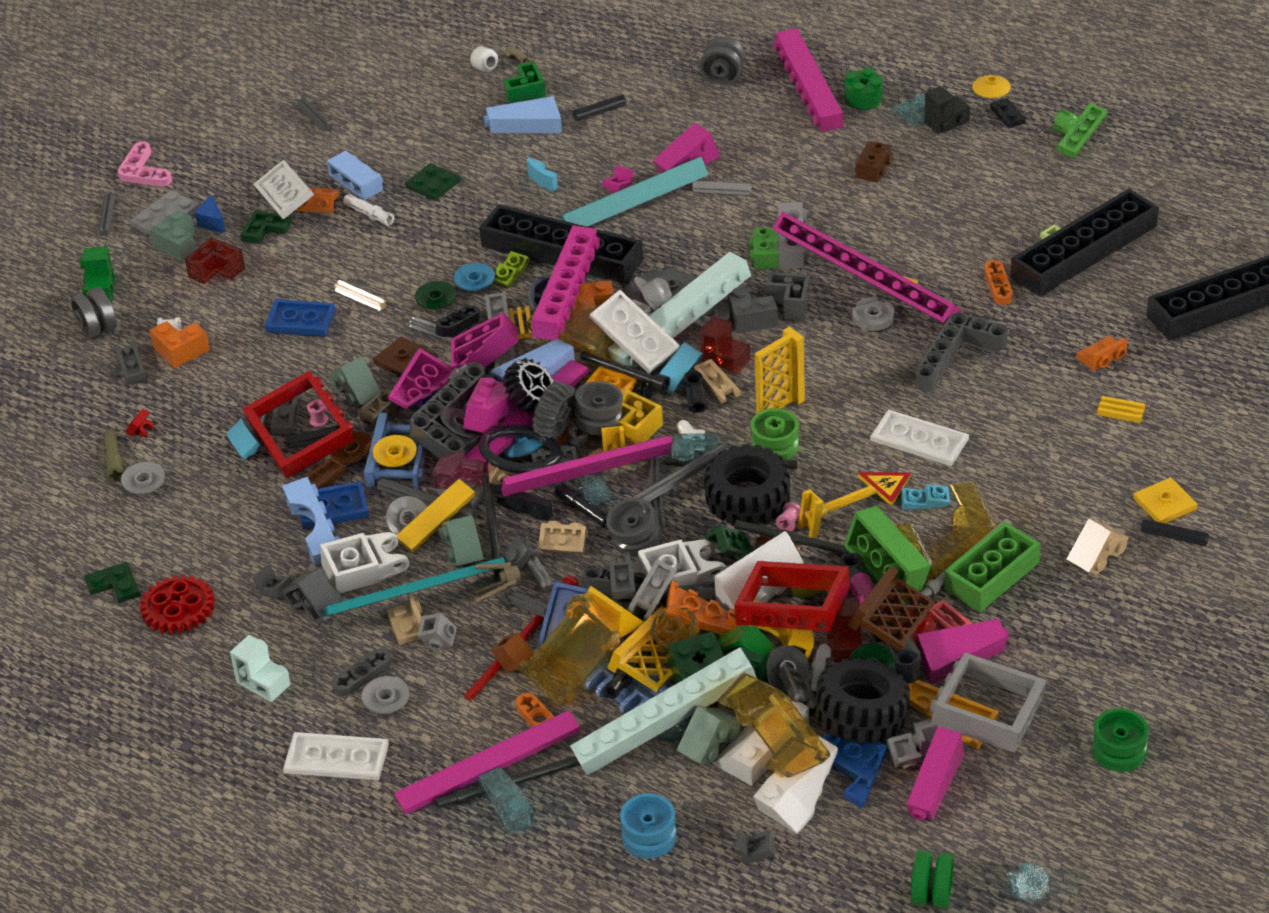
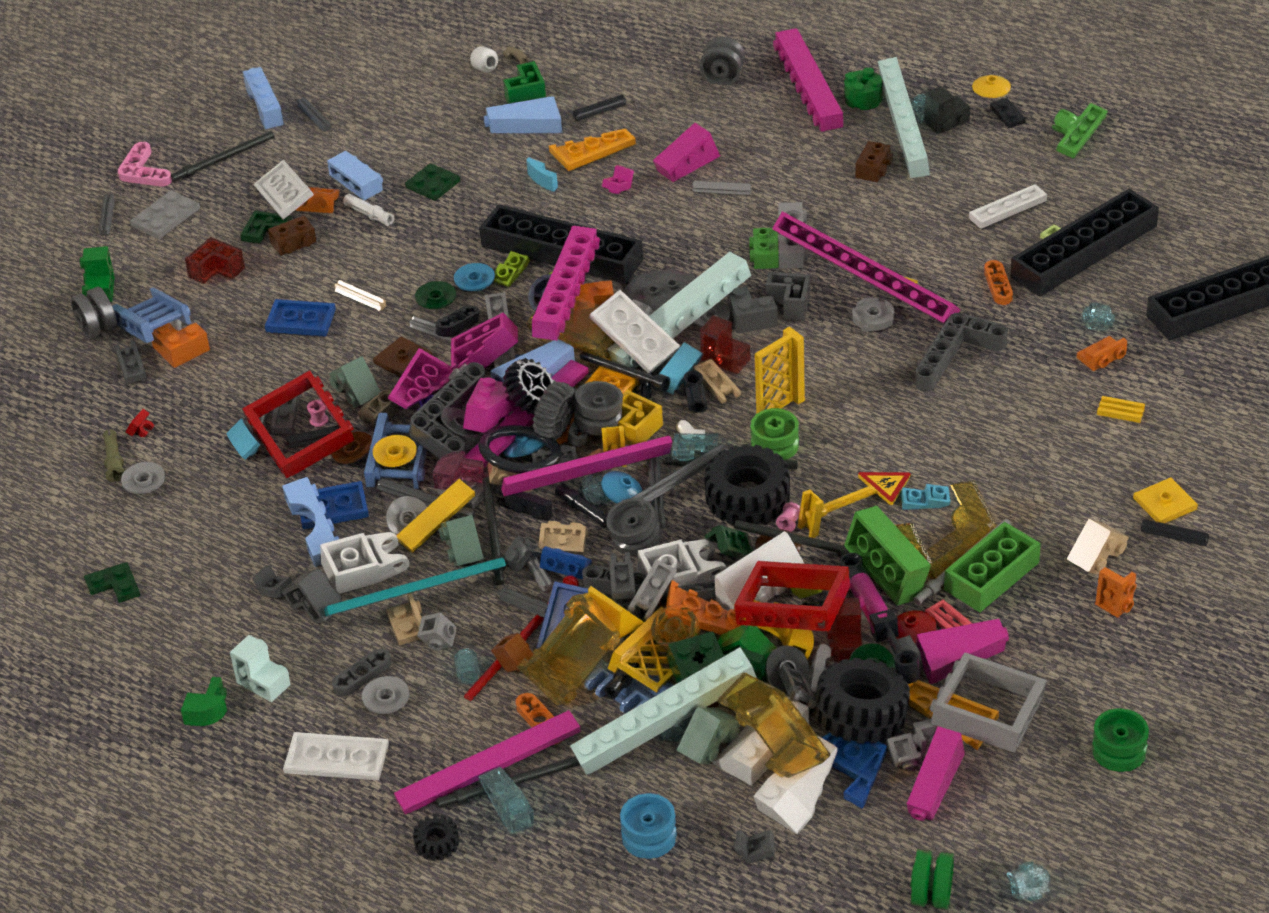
red gear [139,574,215,636] -> none
sand green brick [150,209,196,261] -> none
blue slope [195,195,225,233] -> none
reddish brown plate [303,457,348,489] -> none
dark tan plant [474,562,522,603] -> none
yellow tile [508,306,534,339] -> none
teal tile [561,157,708,226] -> none
light grey piece [634,277,672,311] -> none
reddish brown fence [848,566,935,651] -> none
white tile [870,410,969,466] -> none
none -> medium blue fence [112,287,191,343]
none -> pearl dark grey bar [171,131,274,182]
none -> green brick [181,677,227,726]
none -> light blue arch [243,67,284,129]
none -> reddish brown brick [268,215,317,256]
none -> black tyre [413,814,459,861]
none -> clear light blue brick [454,649,480,684]
none -> blue bracket [539,546,592,580]
none -> light orange wing [549,128,636,171]
none -> dark azure dish [601,471,643,504]
none -> light aqua brick [878,57,930,178]
none -> white plate [969,184,1047,229]
none -> clear light blue head [1082,302,1115,331]
none -> orange bracket [1095,567,1137,618]

